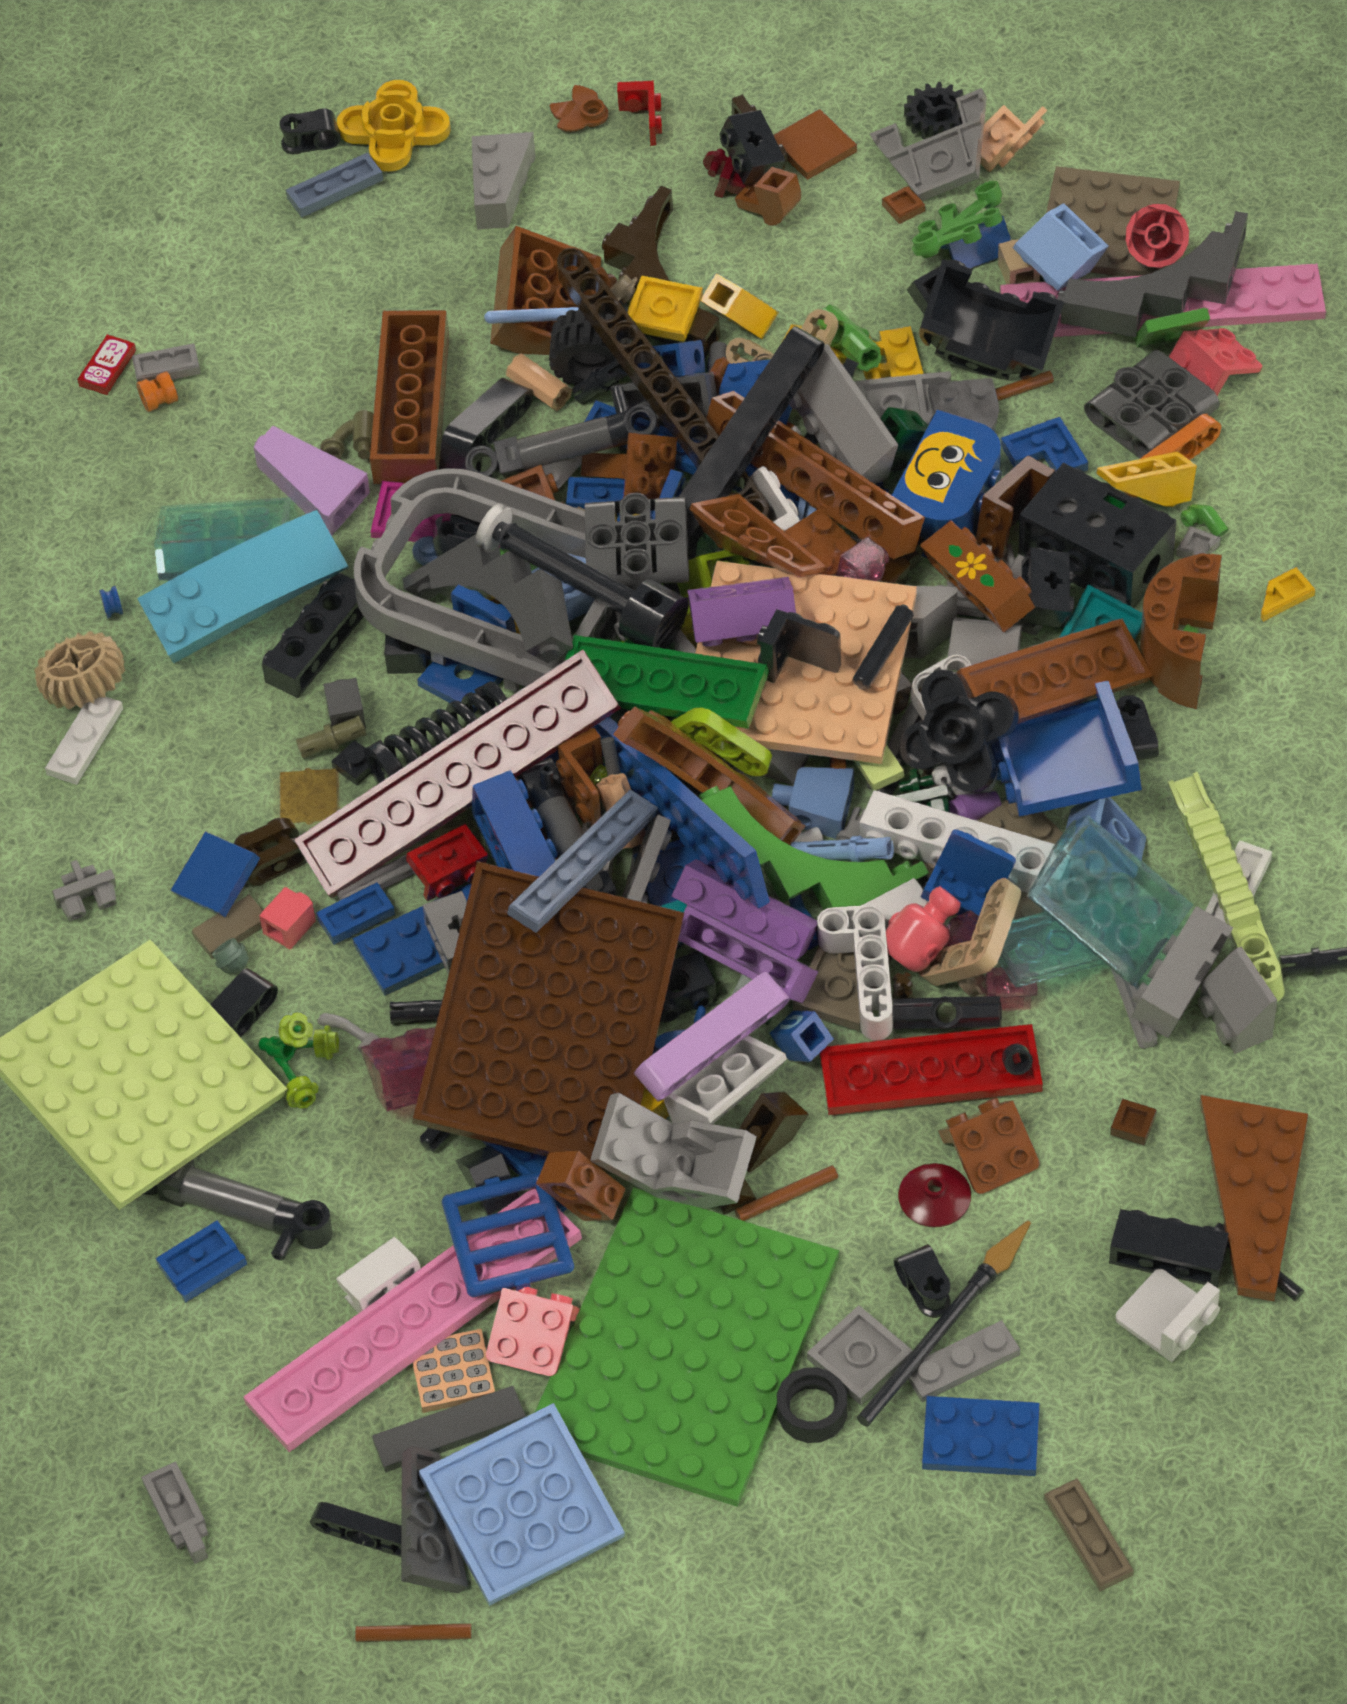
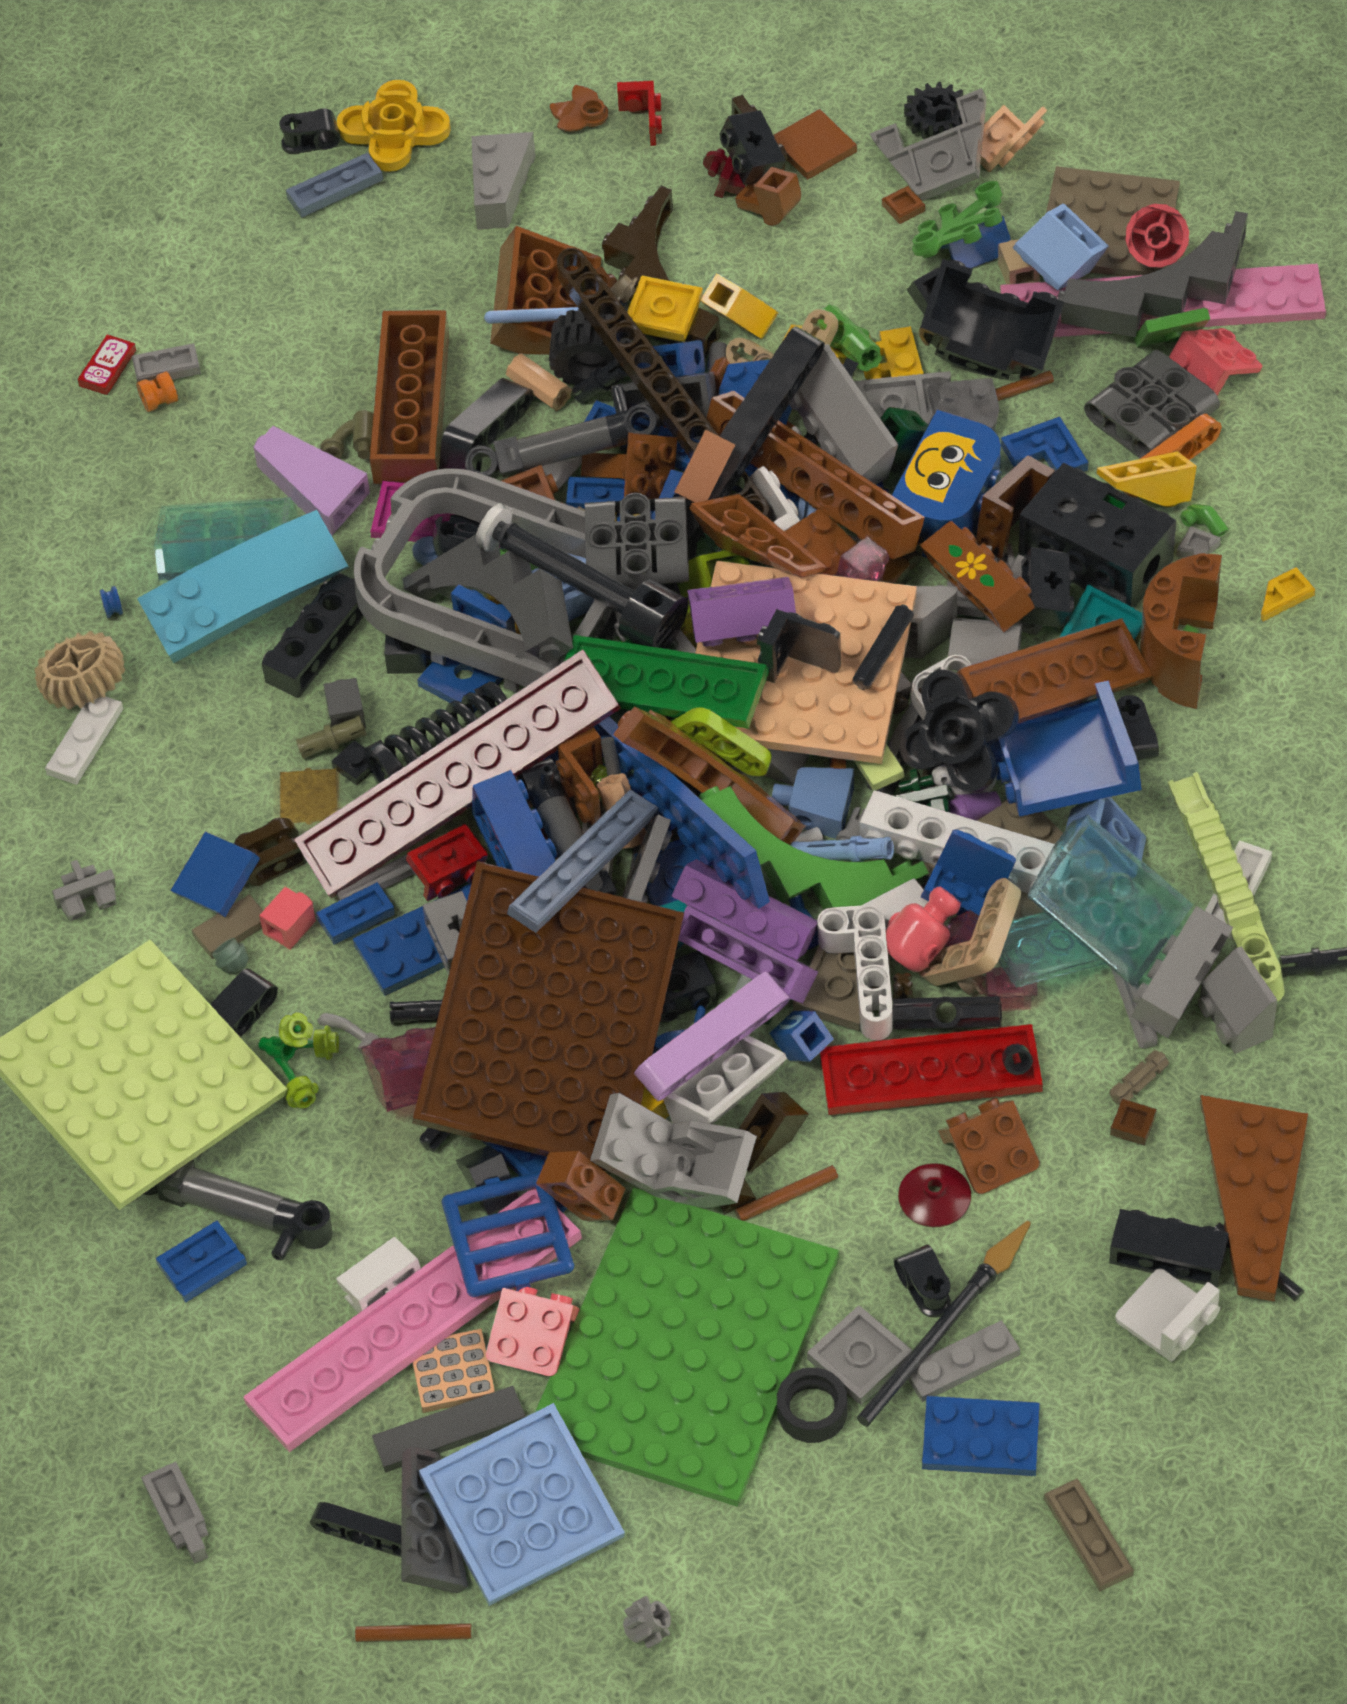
none -> light grey gear [623,1596,671,1648]
none -> nougat slope [674,430,735,503]
none -> dark tan axle [1109,1050,1169,1105]

